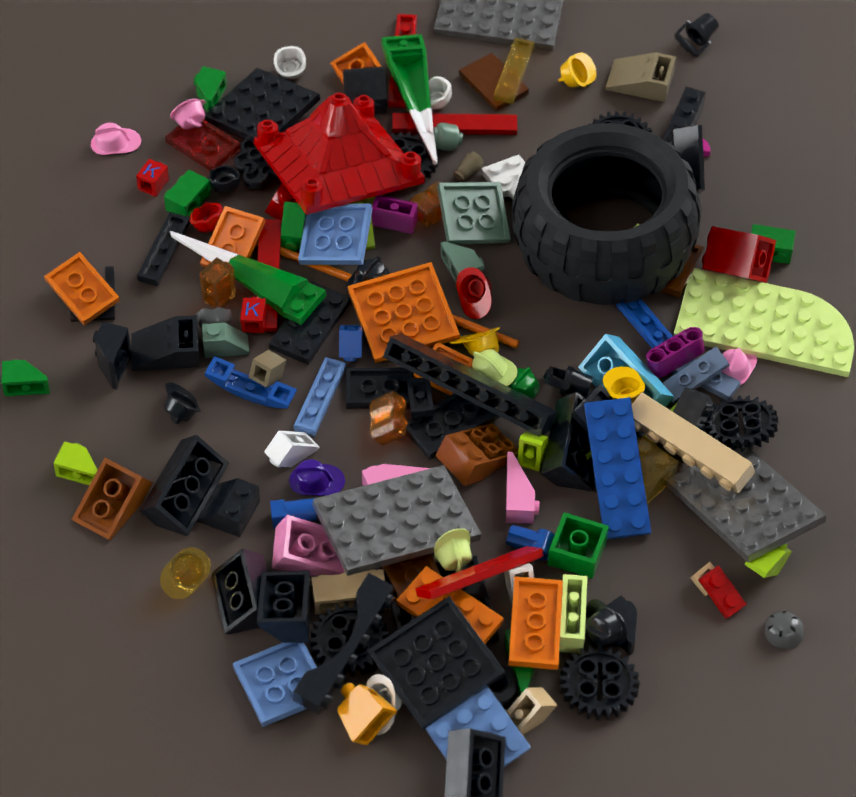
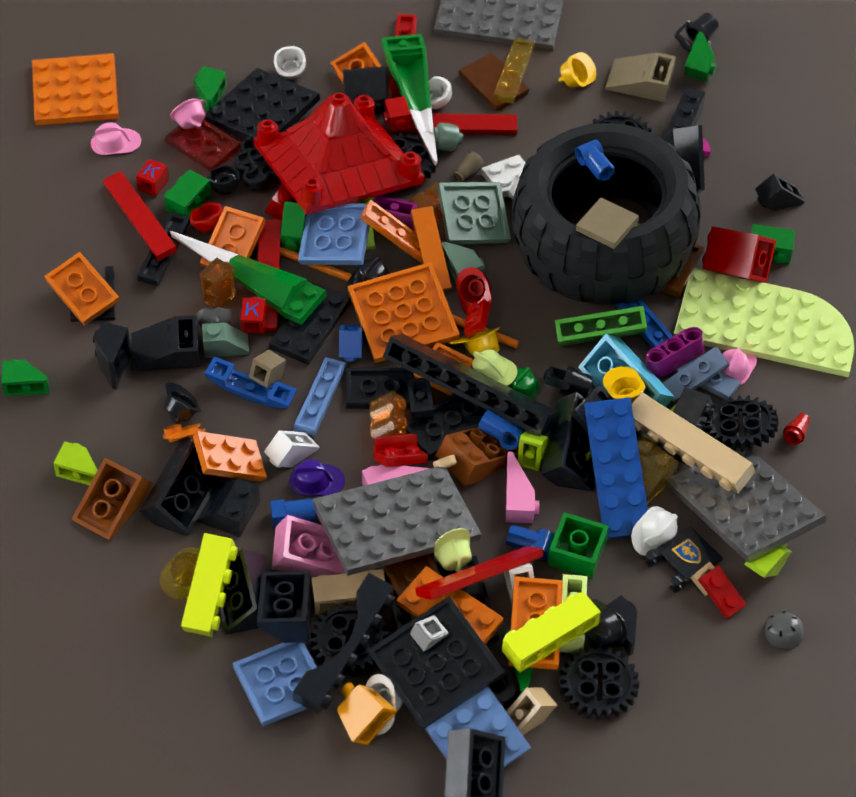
none -> orange plate [32,53,119,126]
none -> red tile [102,171,177,261]
none -> orange plate [162,423,206,442]
none -> neon yellow brick [181,533,237,637]
none -> orange plate [193,431,267,482]
none -> orange tile [360,200,423,264]
none -> red bracket [373,434,428,467]
none -> red brick [382,96,411,132]
none -> orange tile [411,206,452,291]
none -> light grey slope [411,615,448,651]
none -> tan tile [433,455,457,469]
none -> red plate [464,298,490,339]
none -> blue piece [478,410,526,450]
none -> neon yellow brick [502,591,601,673]
none -> bright green brick [555,306,647,347]
none -> blue piece [575,139,615,181]
none -> dark tan tile [576,198,639,249]
none -> white piece [631,506,678,556]
none -> black flag [644,527,723,593]
none -> green slope [684,31,717,82]
none -> black slope [755,173,805,211]
none -> red cone [783,413,810,445]

